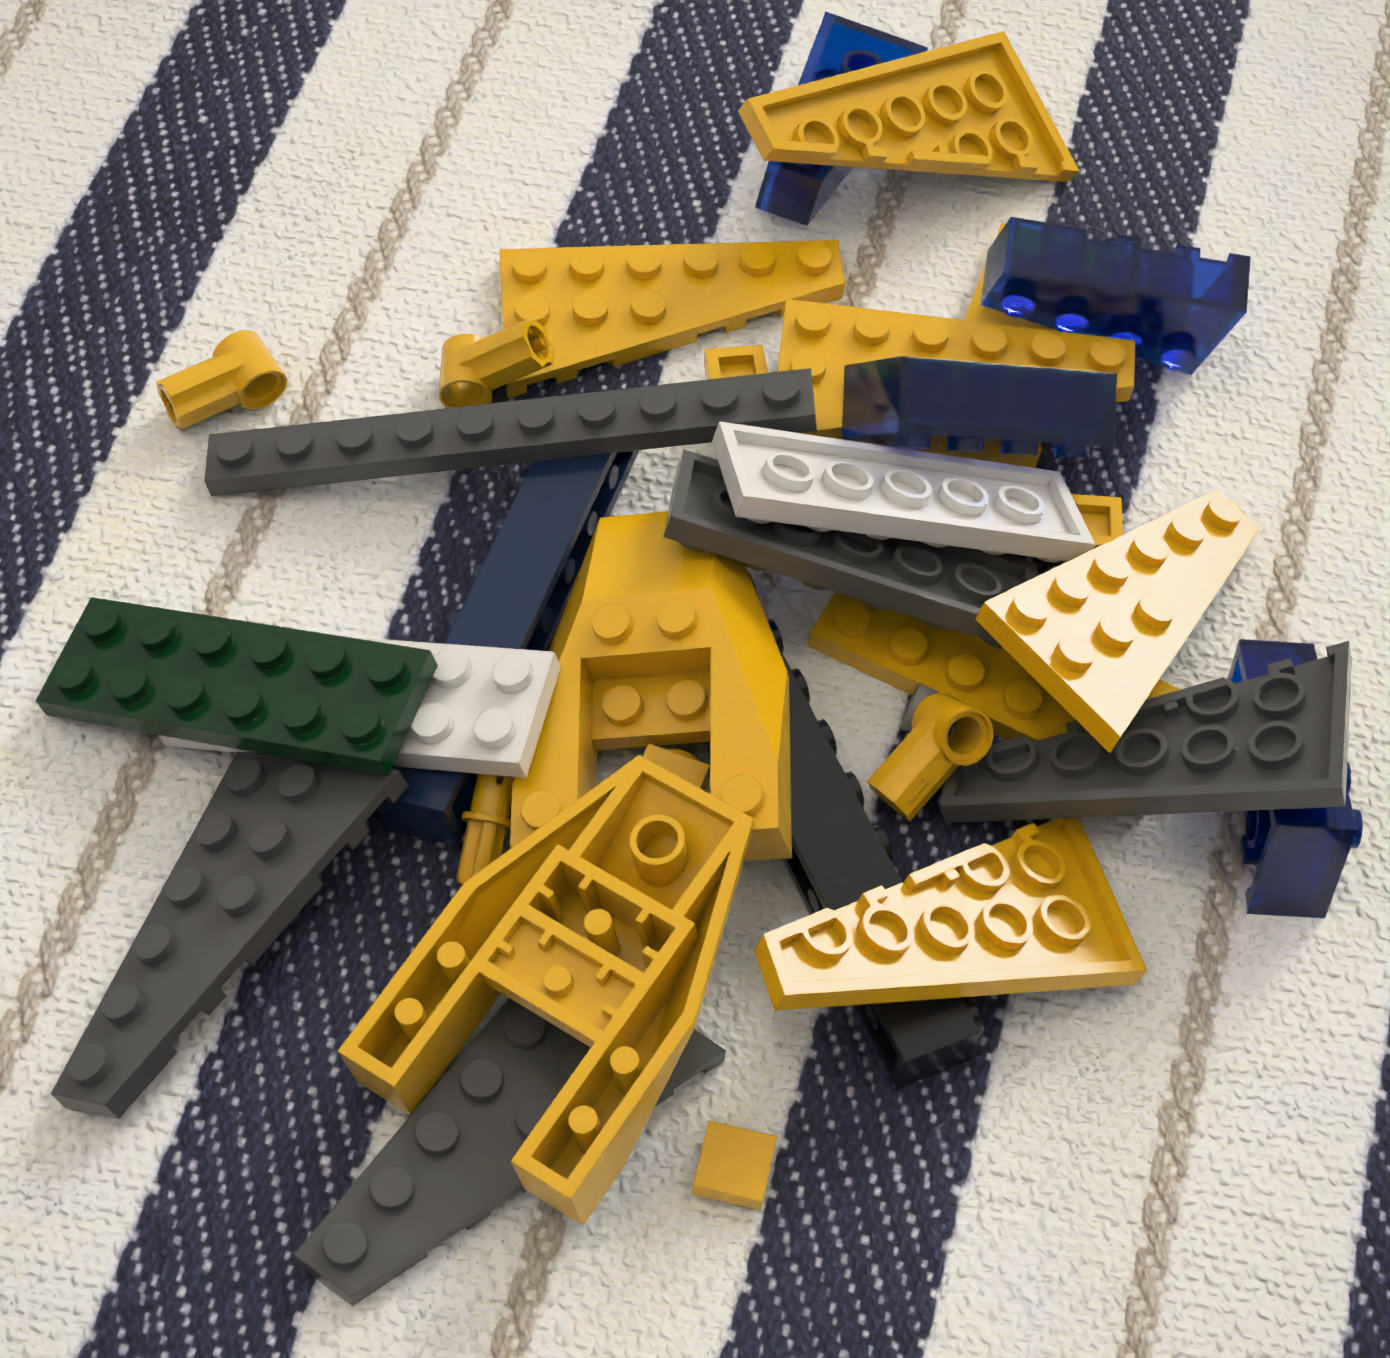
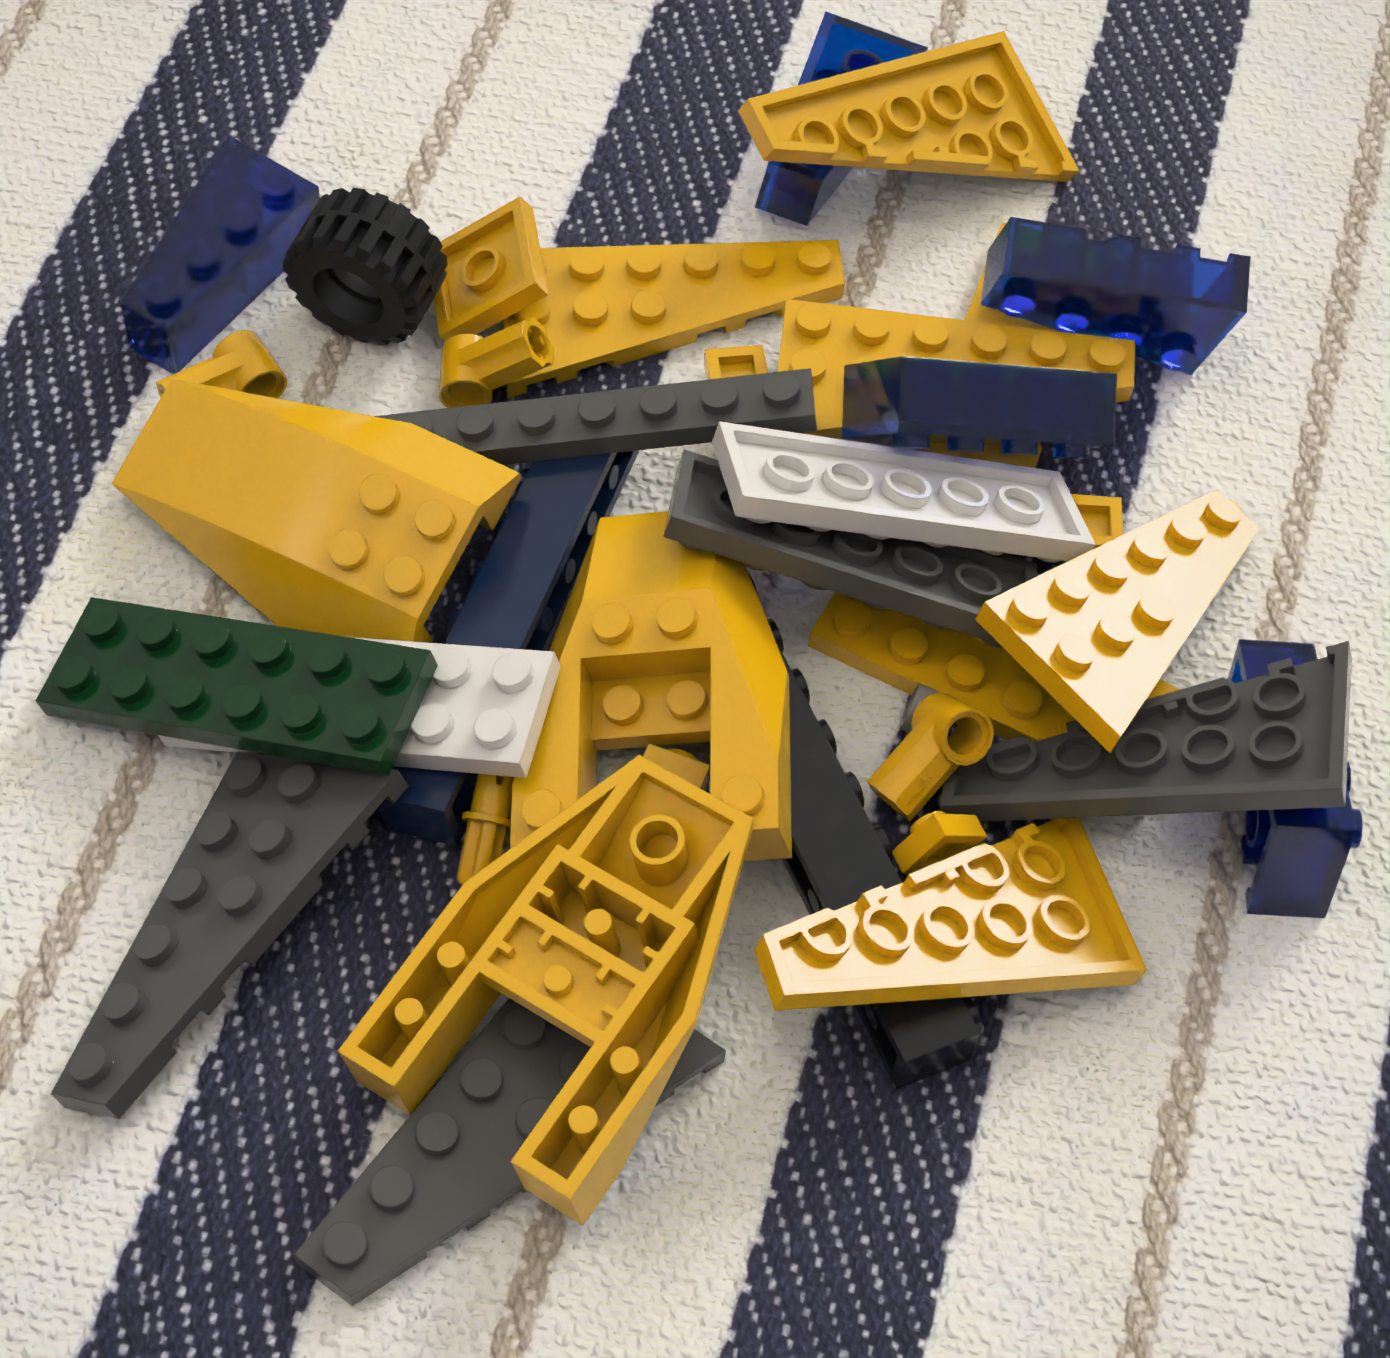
yellow tile [692,1120,777,1211] -> none
none -> yellow wedge [111,379,522,643]
none -> clear blue wedge [120,135,320,374]
none -> black tyre [283,188,448,345]
none -> yellow plate [434,196,549,341]
none -> yellow plate [892,811,988,874]

